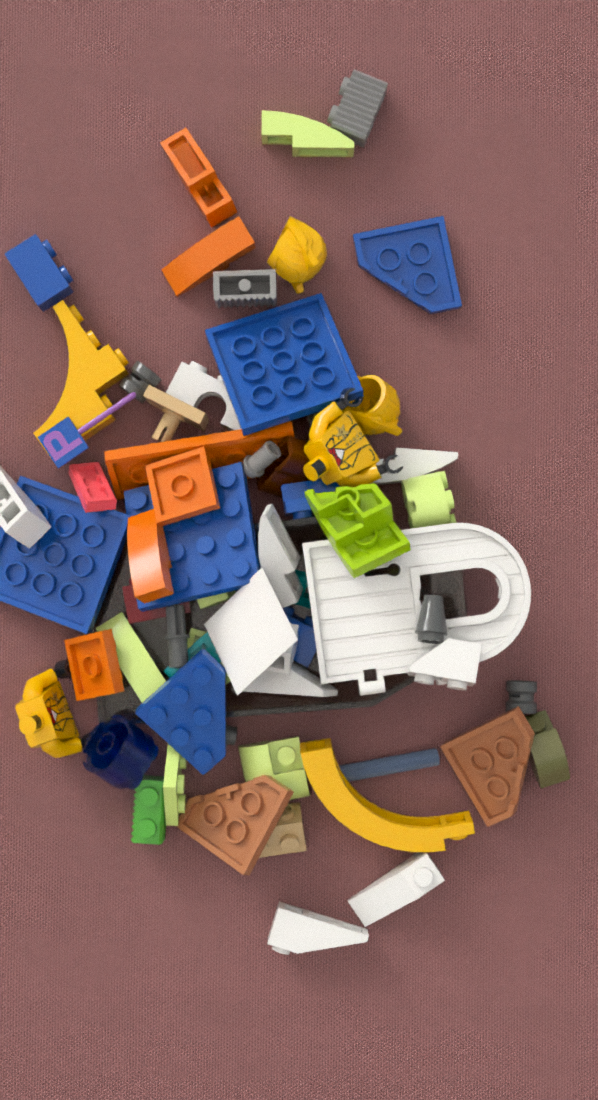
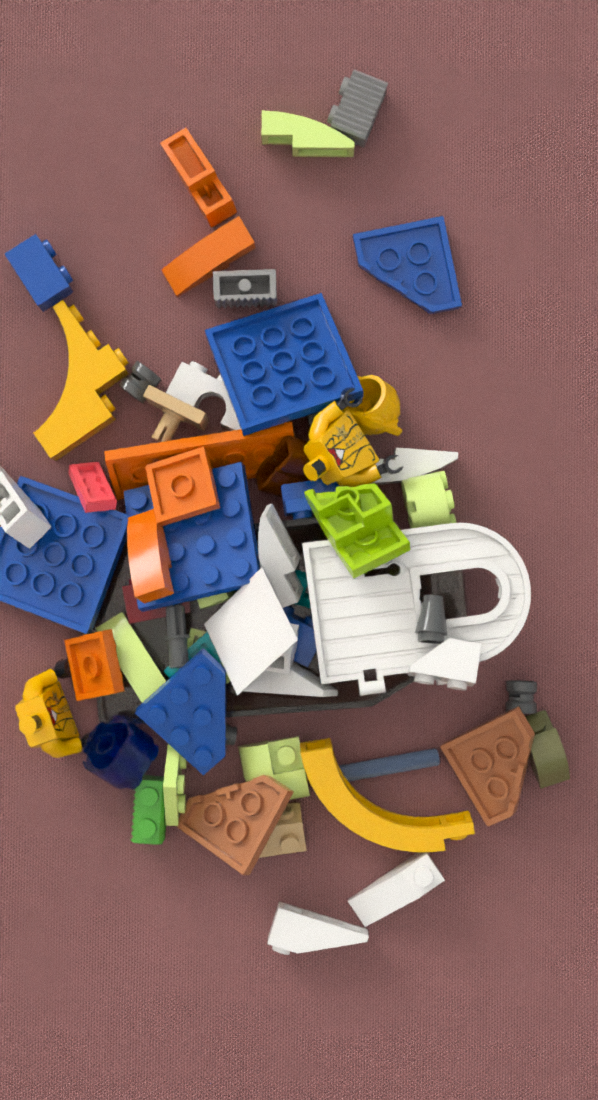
piece [37,392,136,469] -> none
light grey pin [243,441,281,478] -> none
yellow helmet [267,216,327,294] -> none

